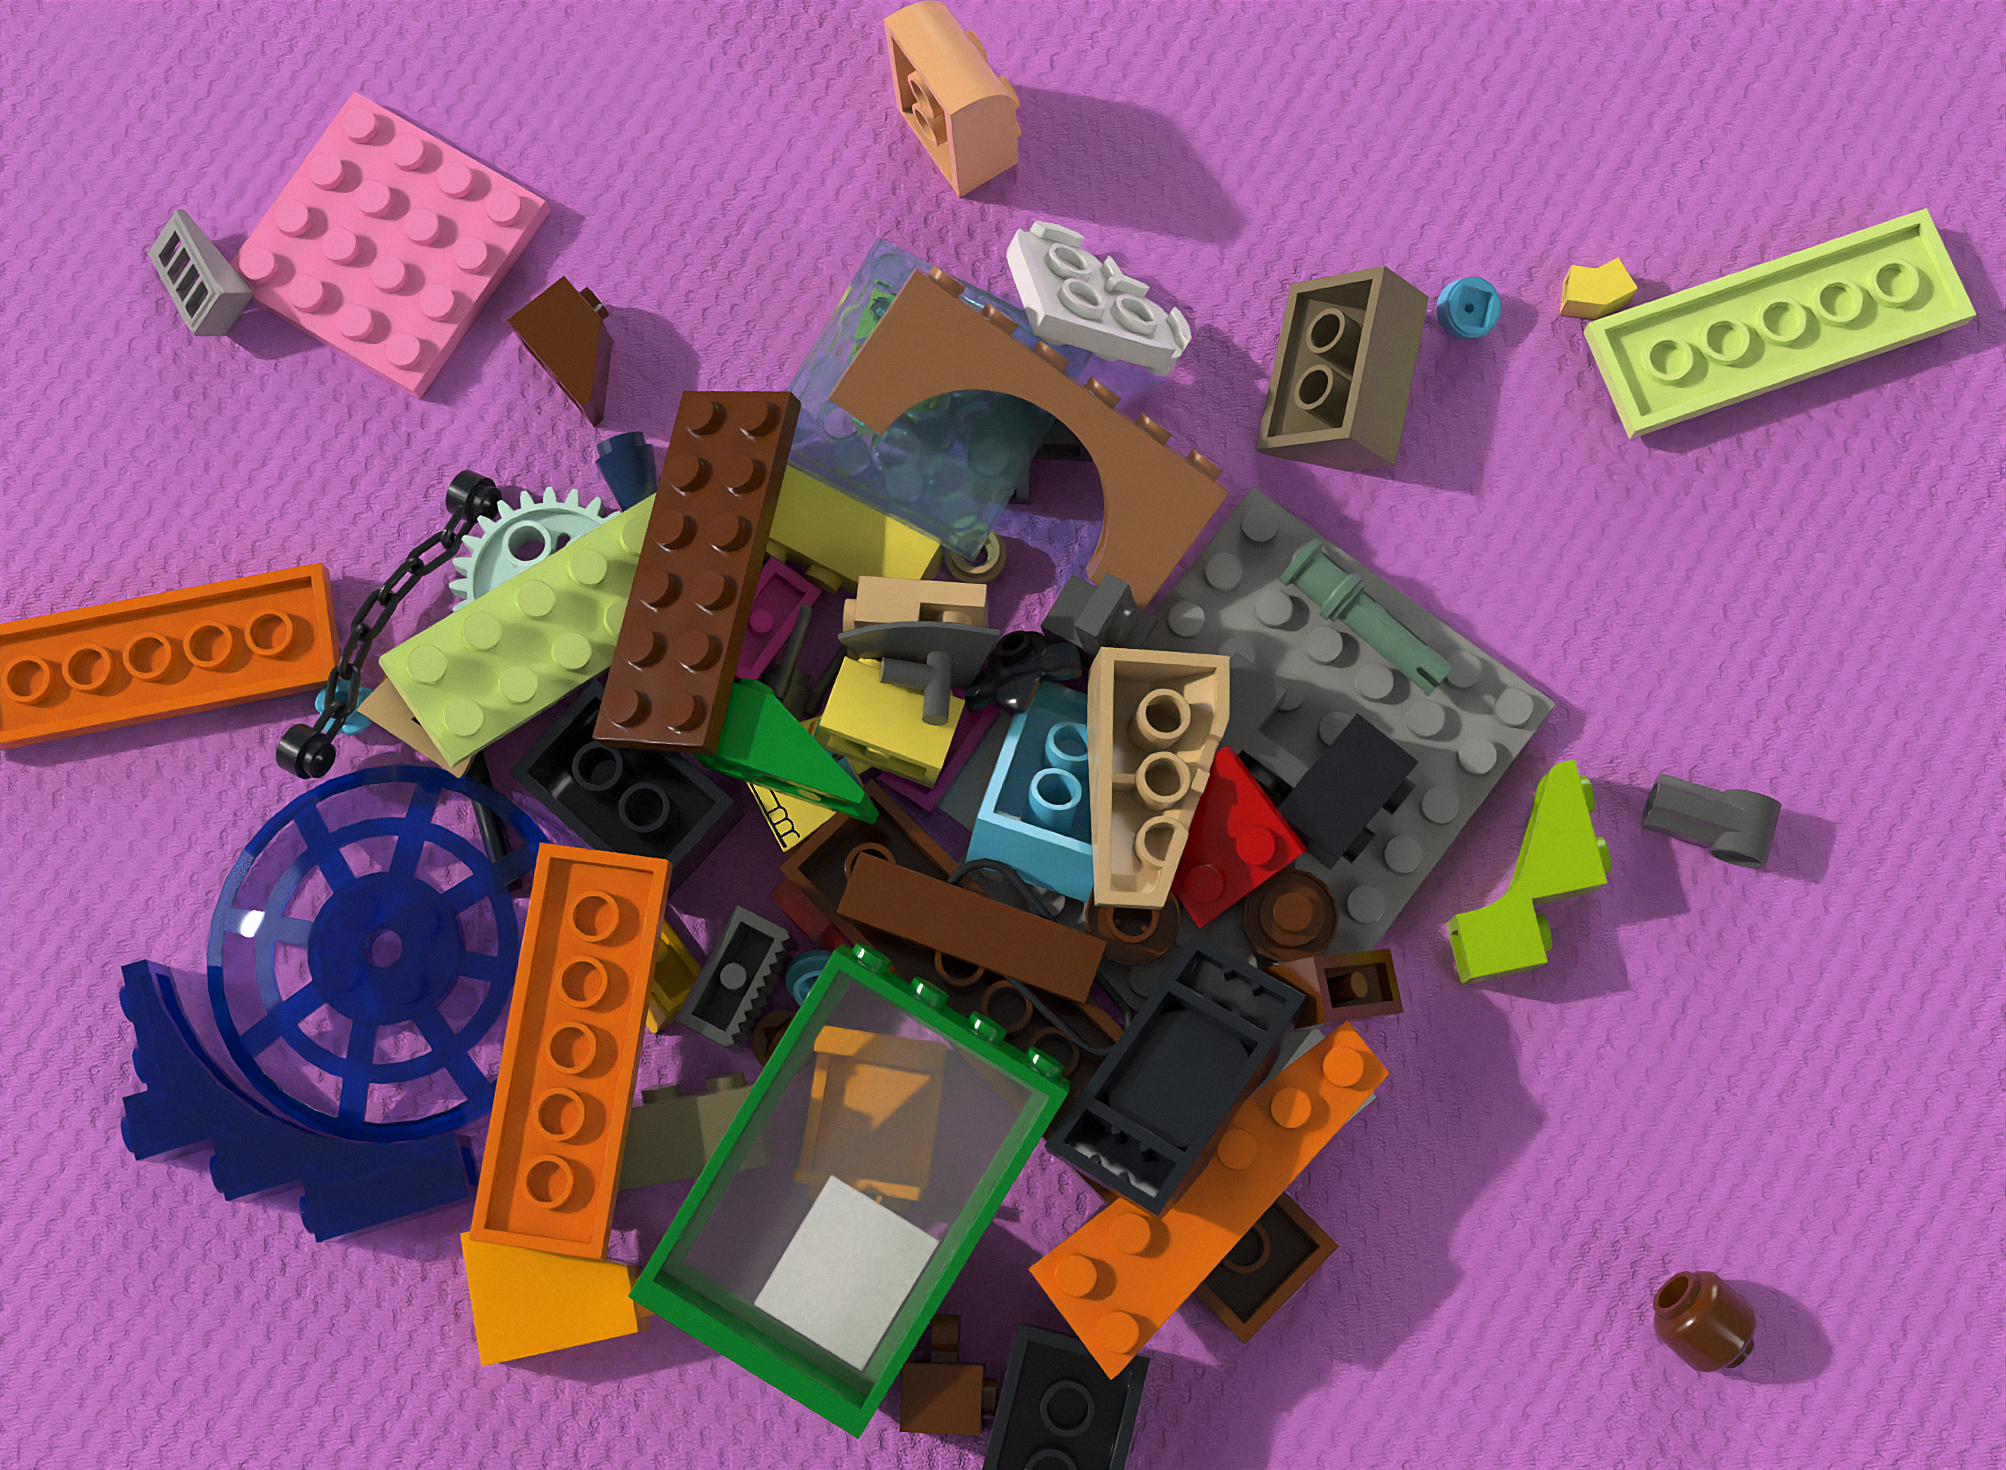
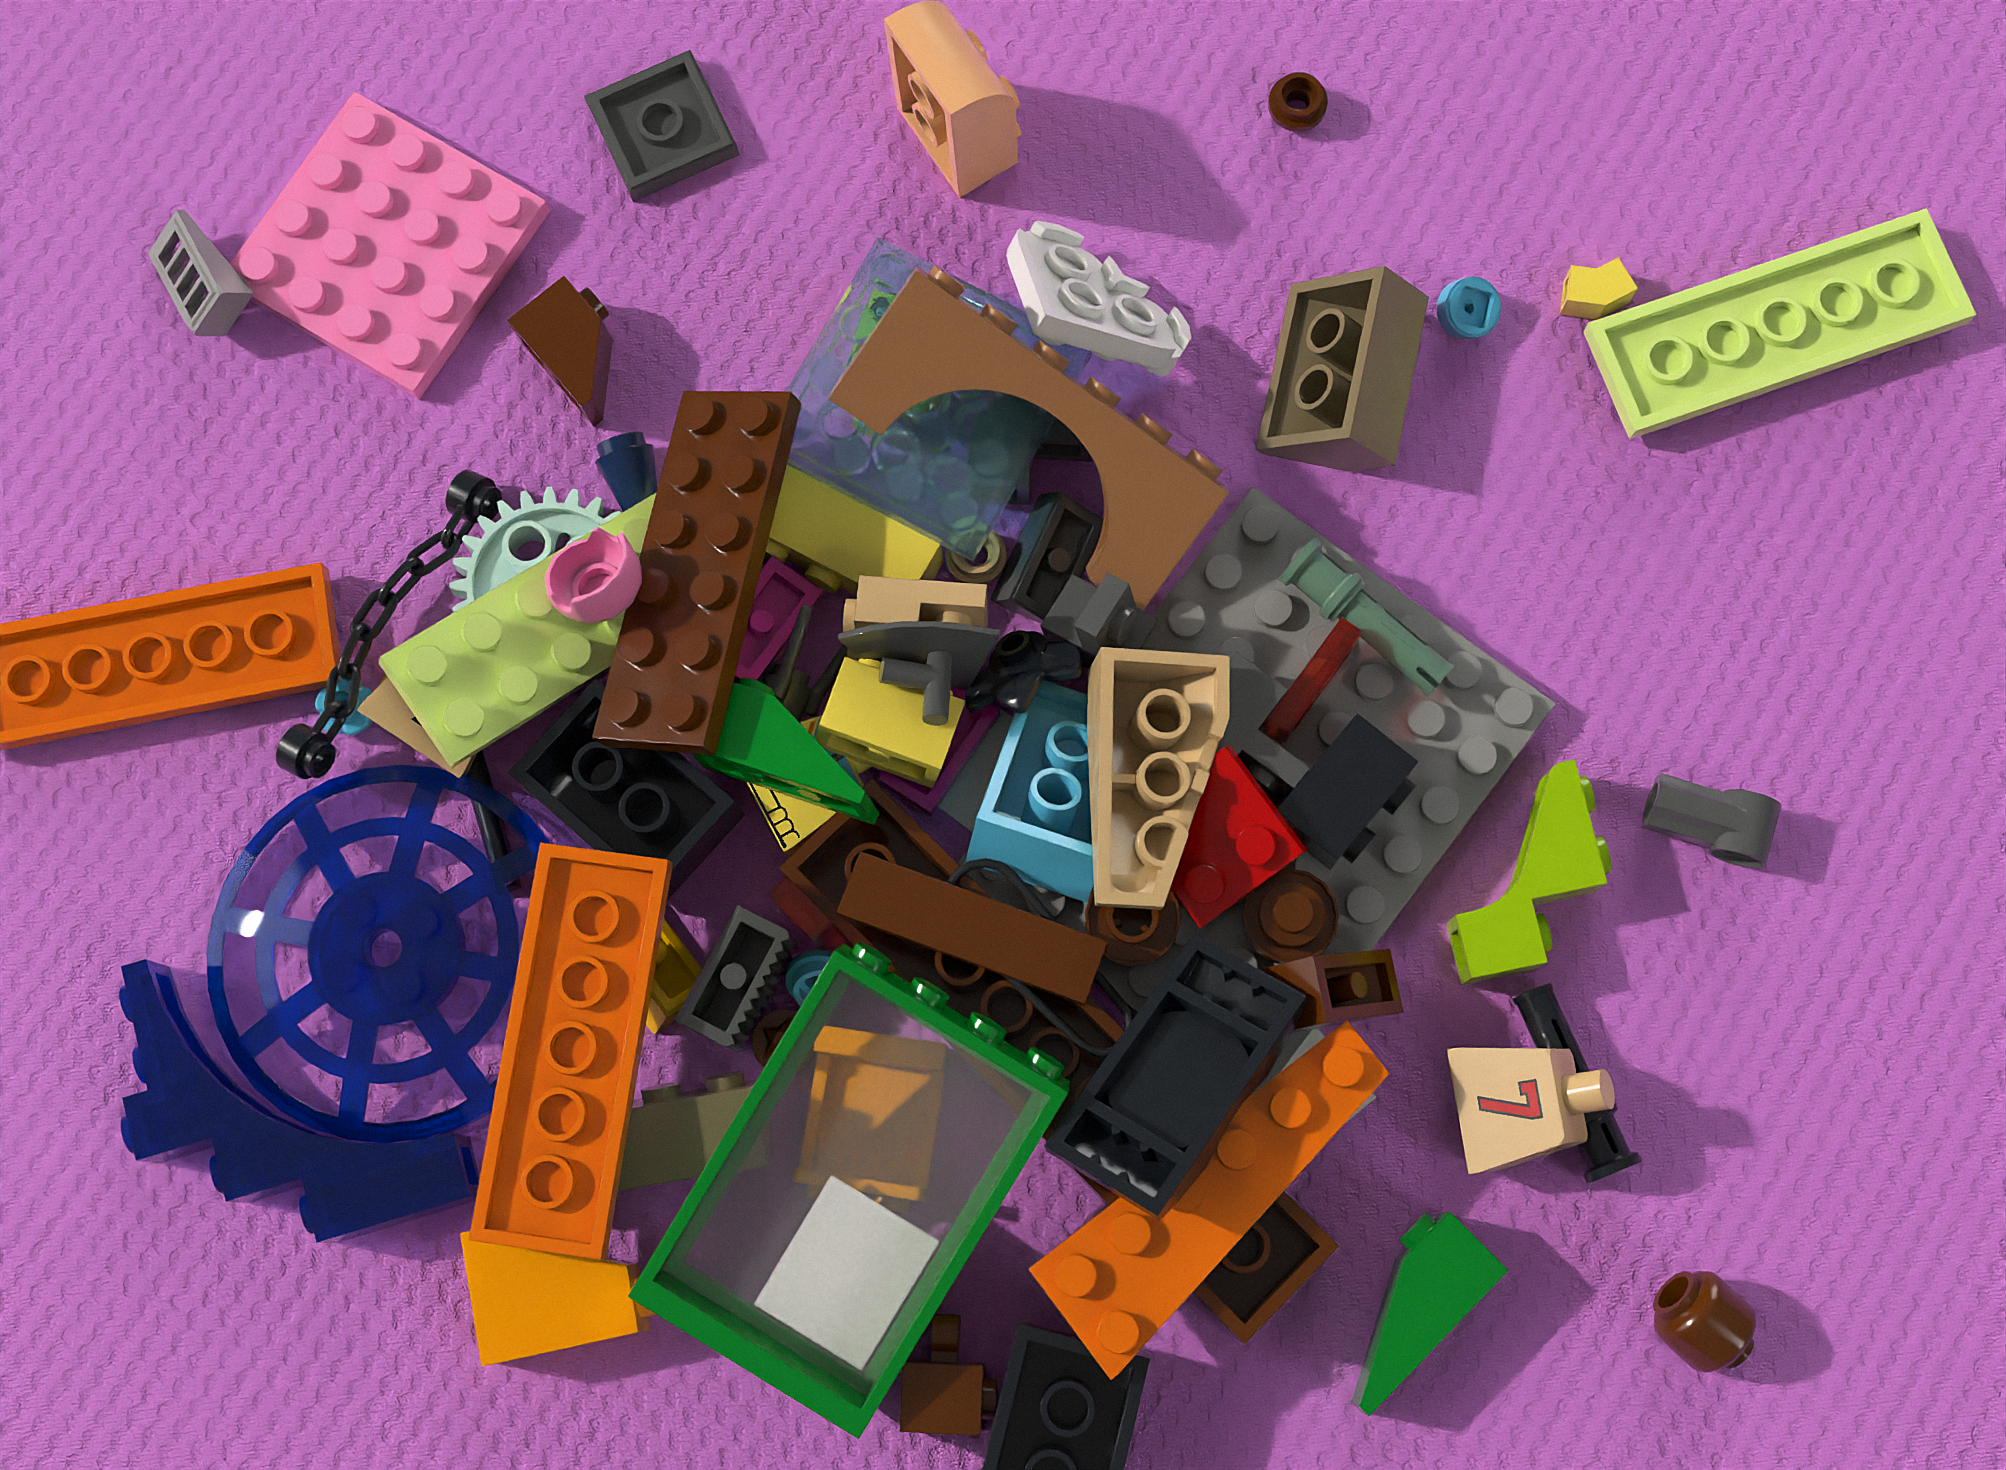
none -> bright pink hair [545,527,642,624]
none -> dark grey tile [584,50,739,202]
none -> dark grey slope [991,491,1103,624]
none -> clear red tile [1263,617,1360,744]
none -> reddish brown plate [1268,72,1328,132]
none -> green slope [1352,1212,1509,1416]
none -> tan torso [1447,1048,1615,1174]
none -> black pin [1512,983,1642,1184]

